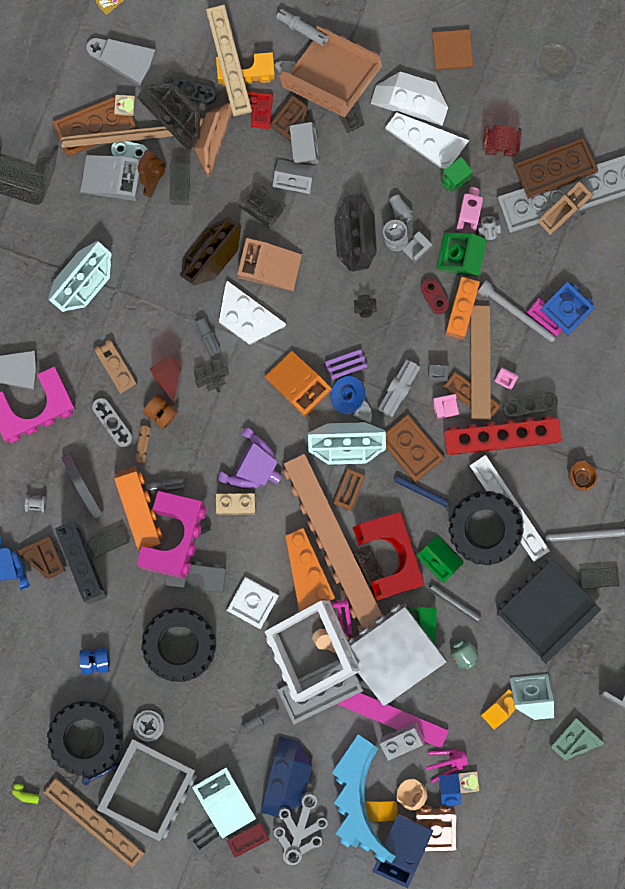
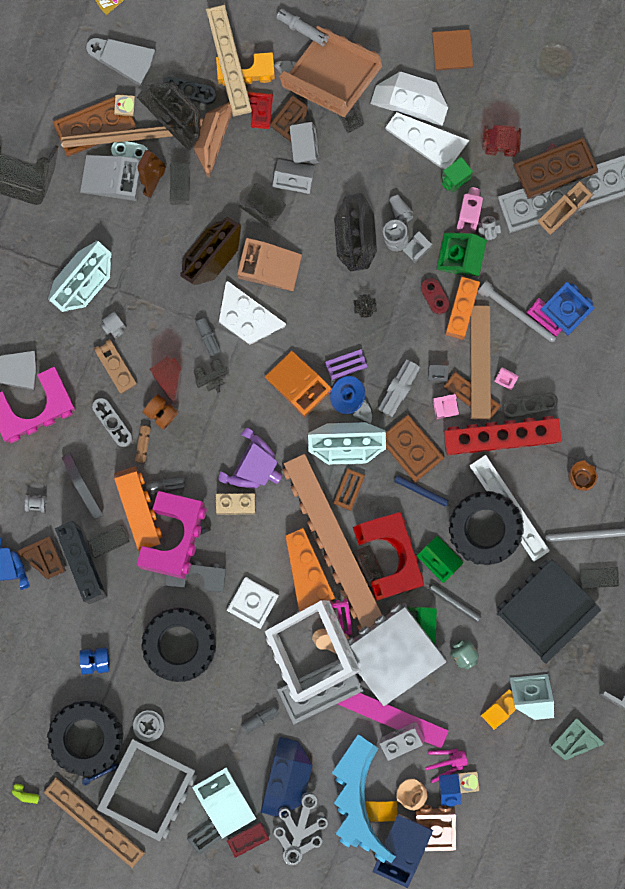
none -> light grey plate [101,311,126,338]

